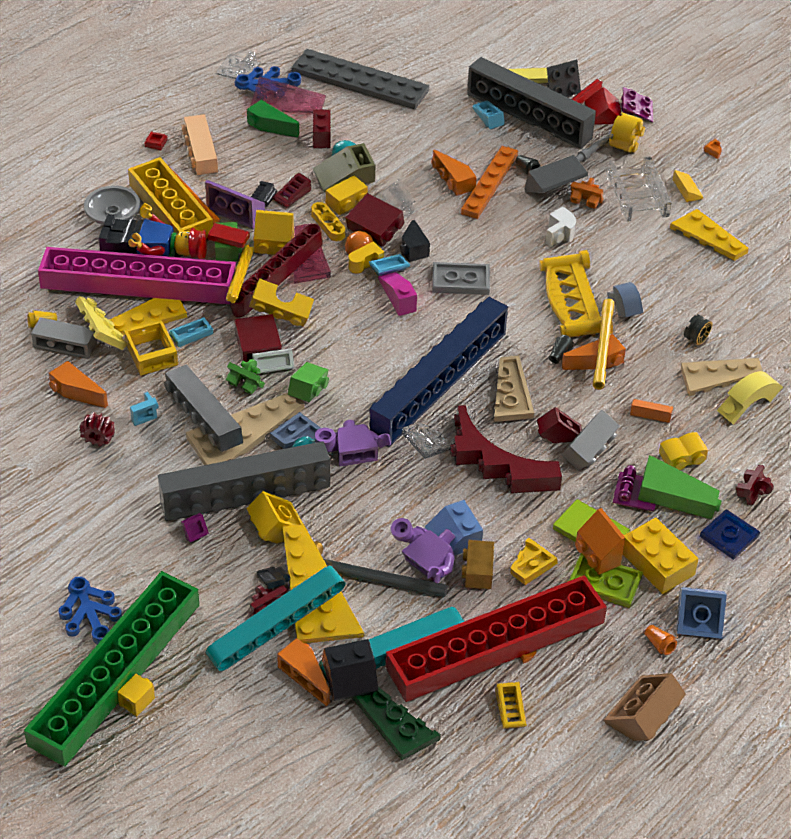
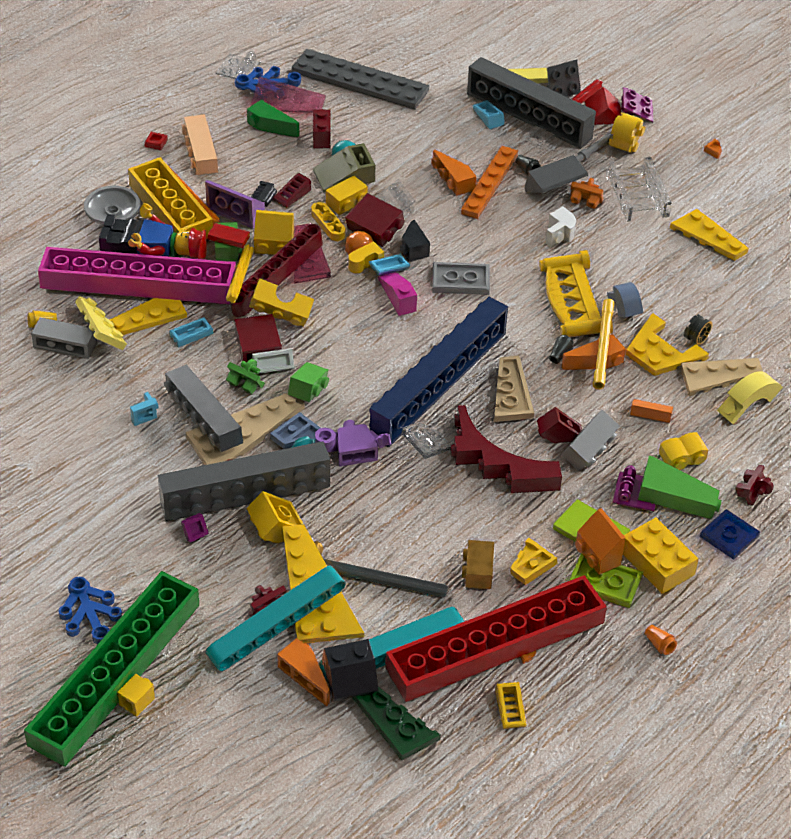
orange slope [49,361,108,408] -> none
dark red gear [79,412,115,447] -> none
yellow window [124,320,178,376] -> none
black piece [257,567,290,589] -> none
medium lavender torso [391,518,455,583] -> none
medium blue slope [425,500,483,556] -> none
medium nougat slope [604,673,686,741] -> none
yellow slope [672,170,703,202] -> none
medium blue slope [677,587,727,639] -> none
none -> yellow wing [626,313,709,376]

